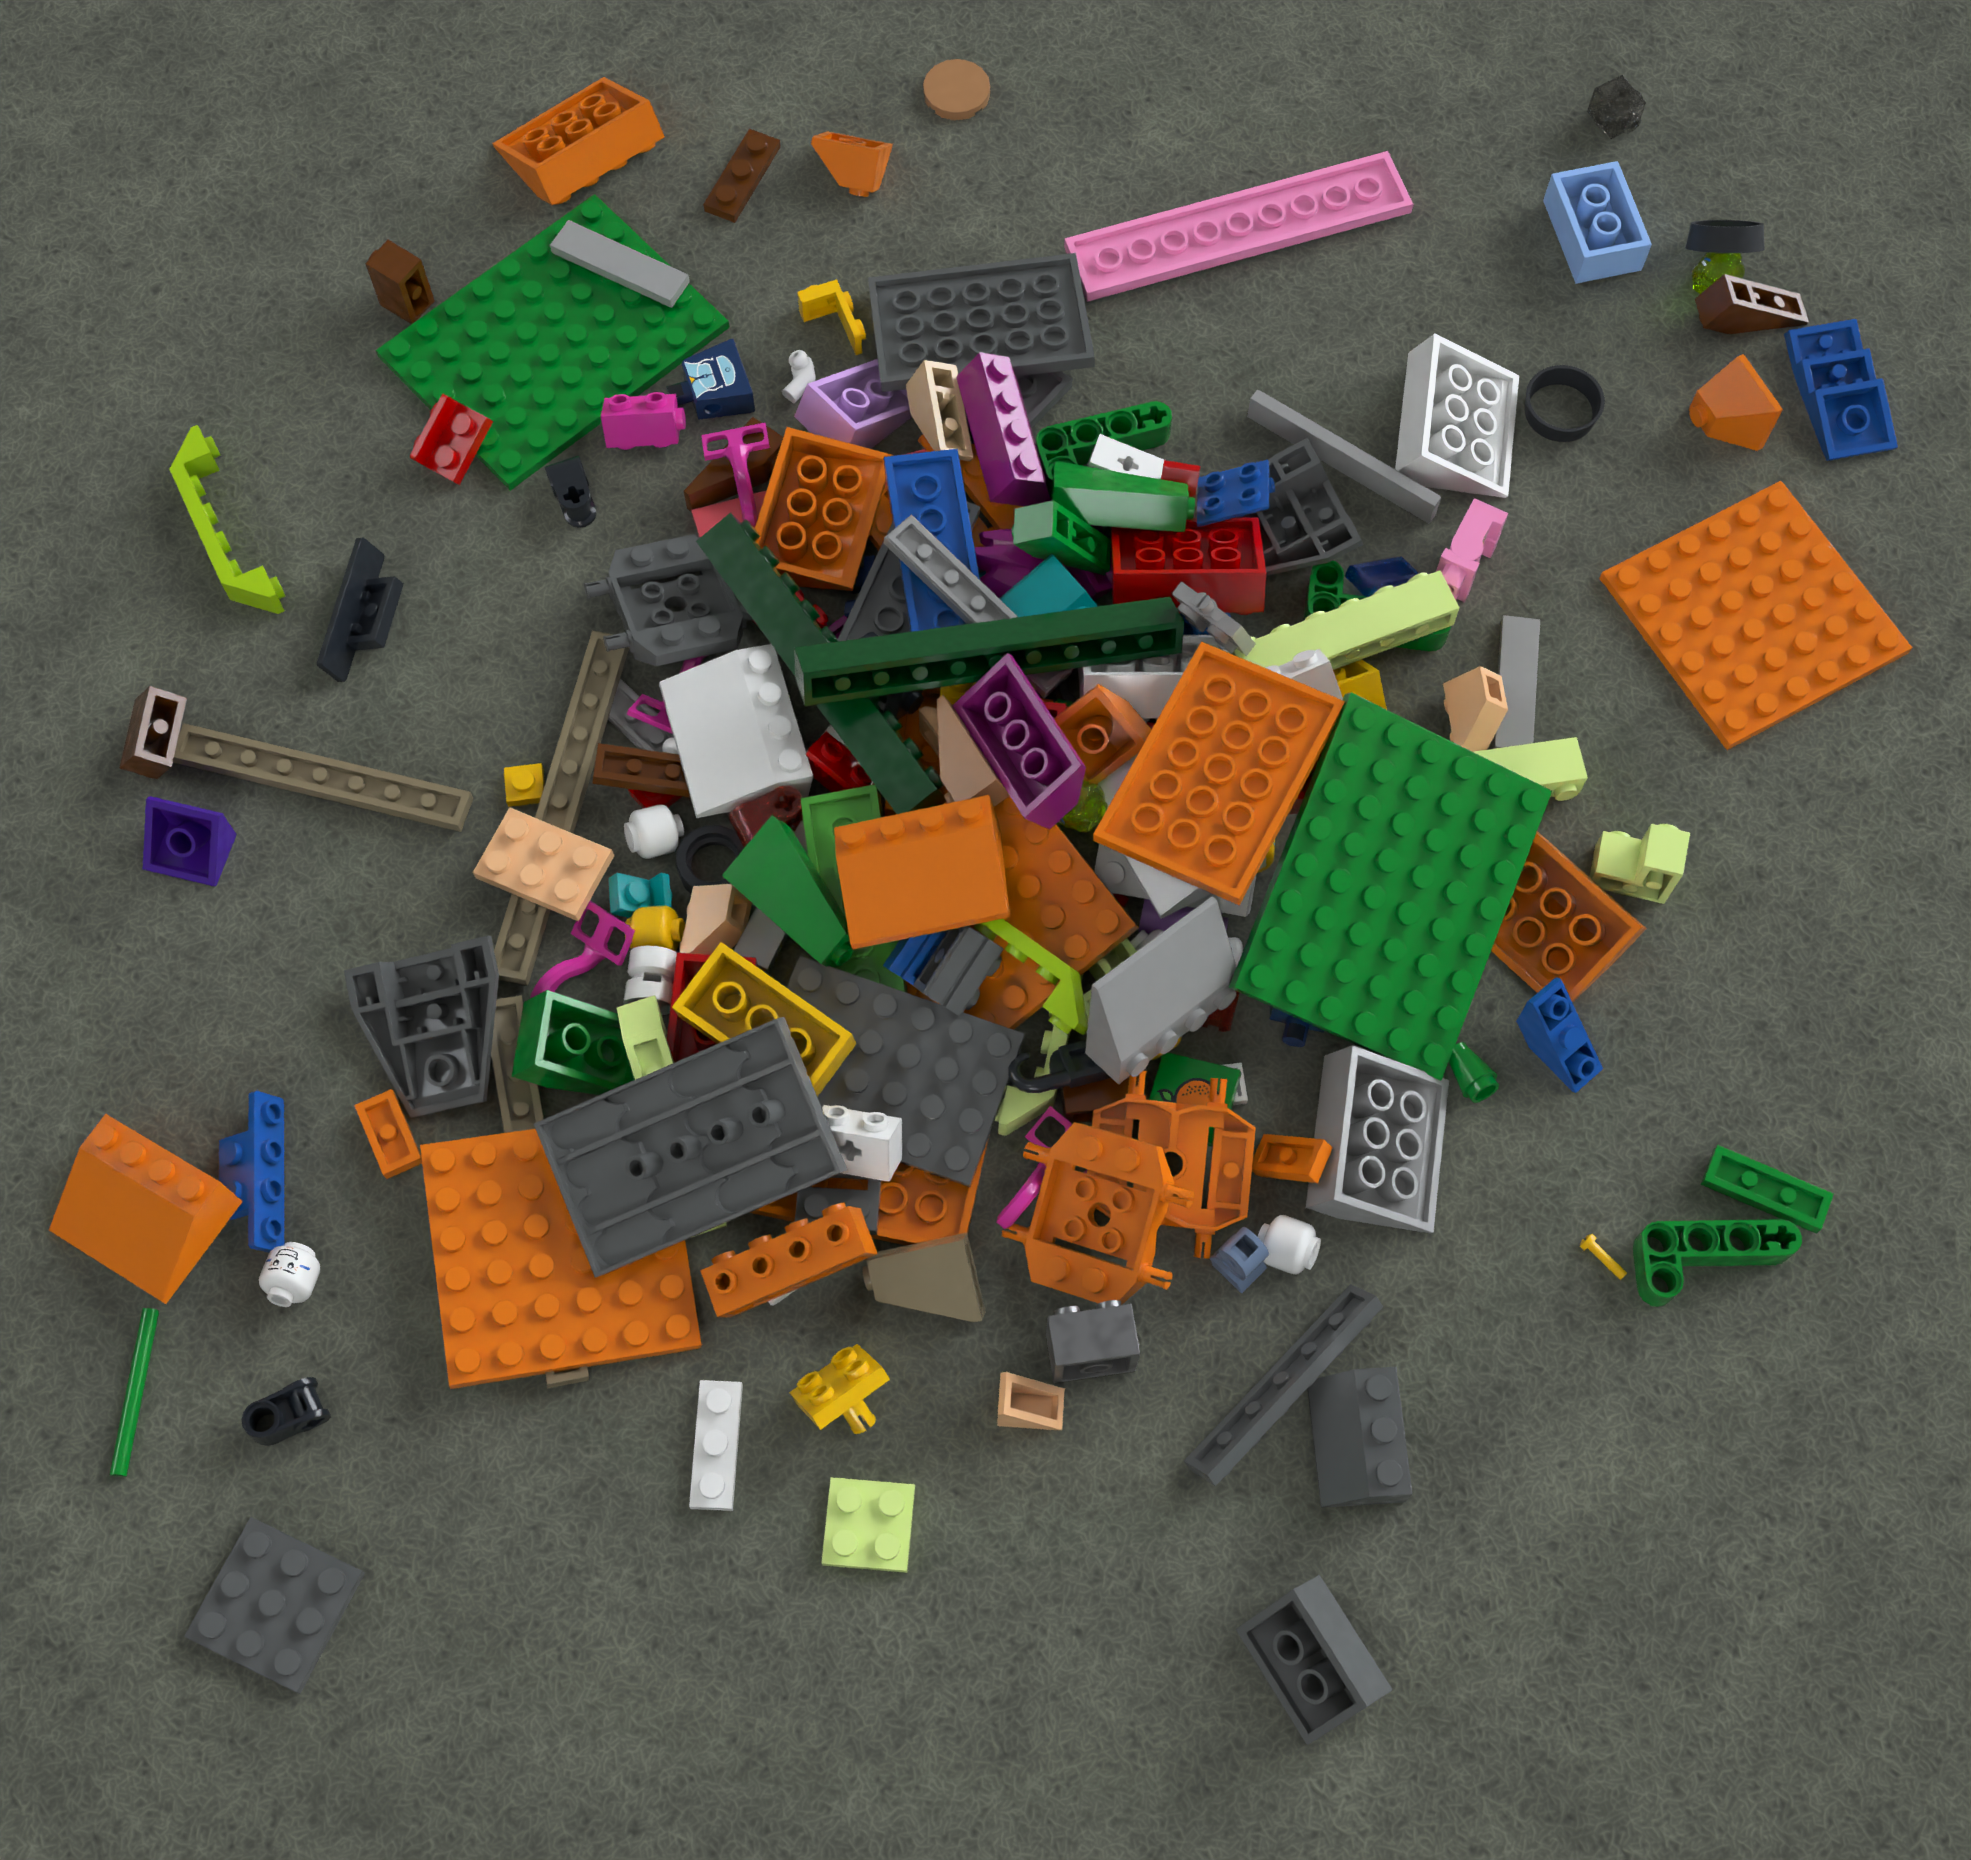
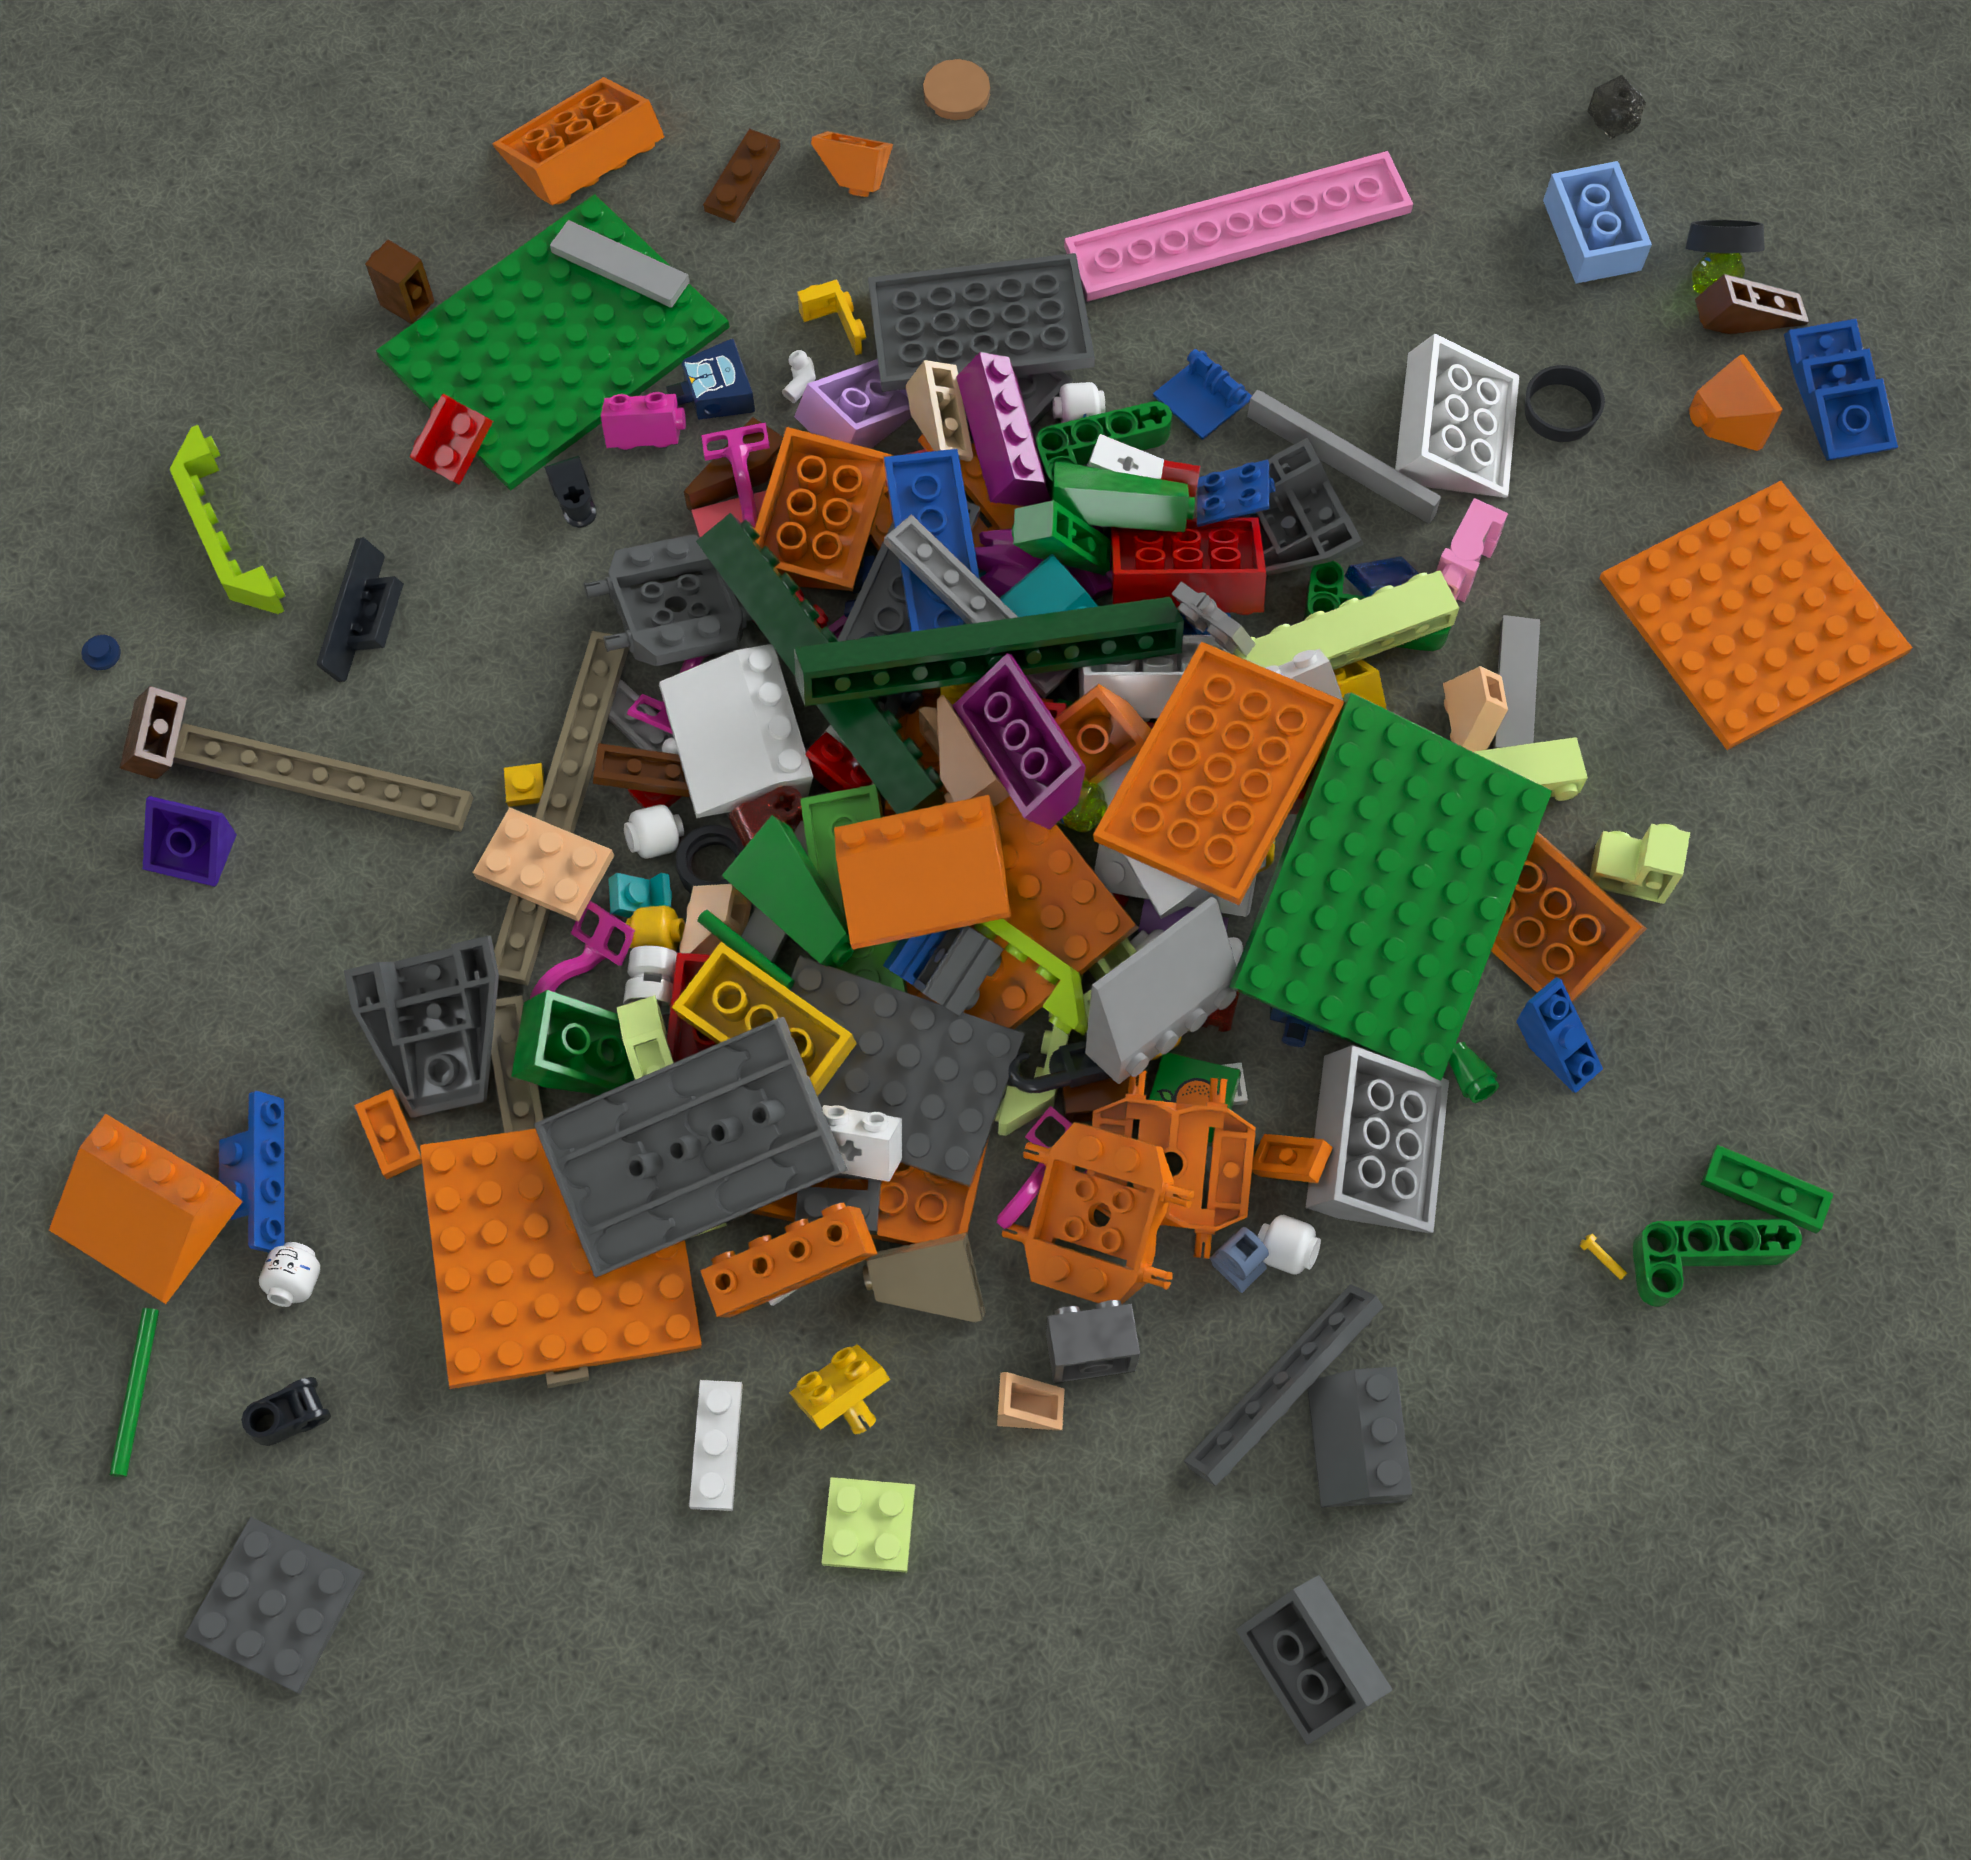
none -> dark blue plate [81,635,121,670]
none -> green bar [697,910,795,990]
none -> white head [1052,382,1105,423]
none -> blue hinge [1153,349,1252,440]

